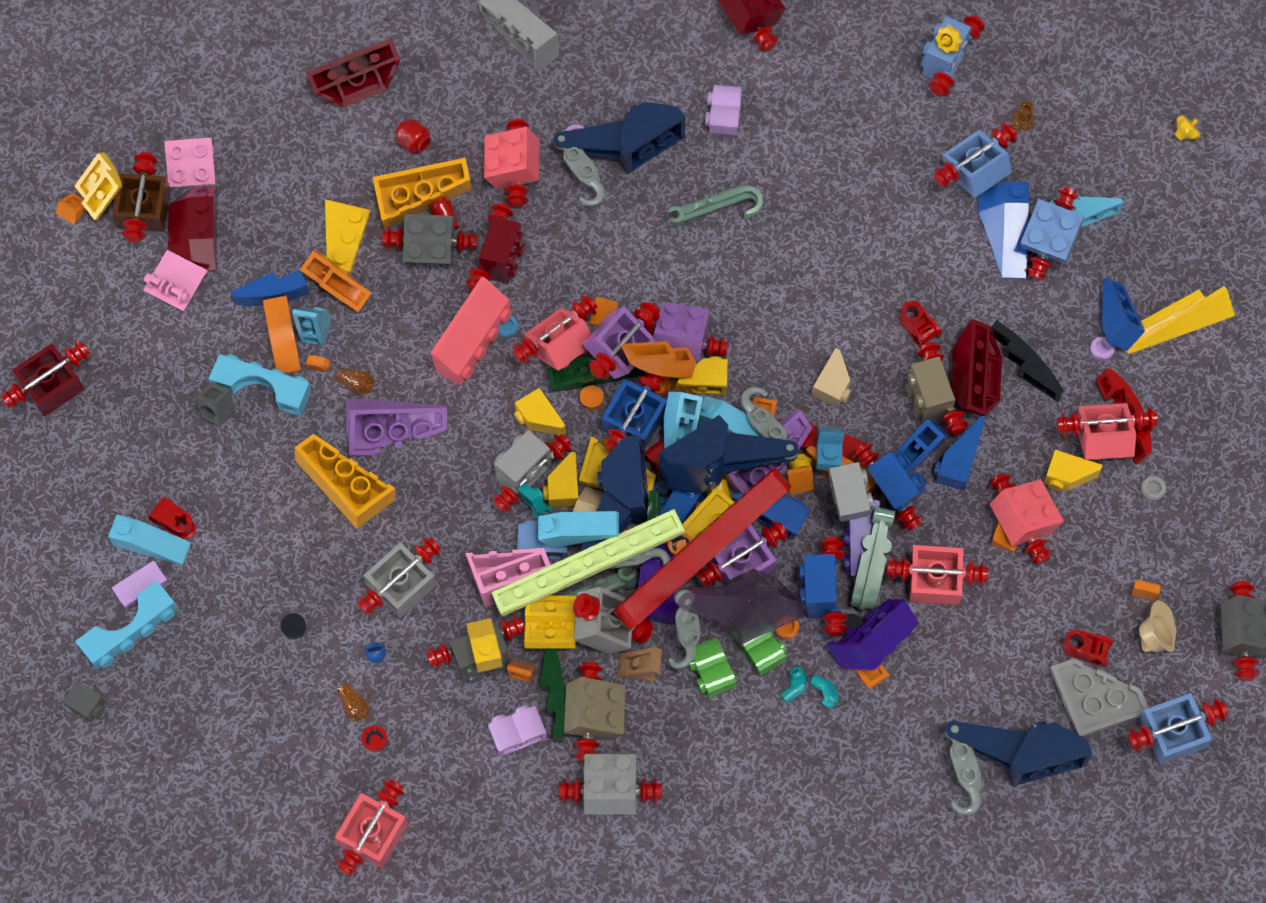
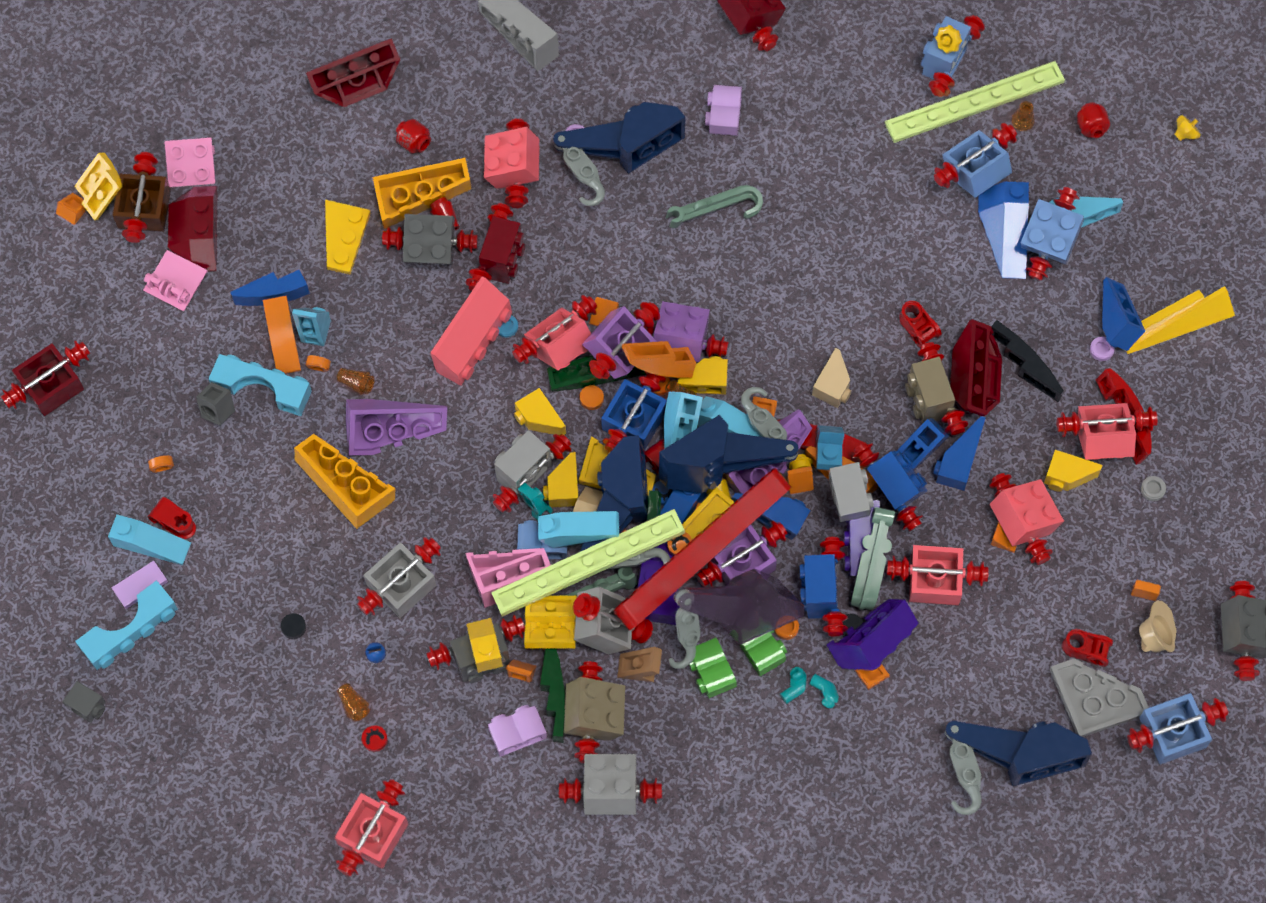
orange slope [300,249,372,312] -> none
none -> orange tile [148,455,174,473]
none -> yellowish green tile [885,61,1065,143]
none -> red head [1077,103,1110,138]

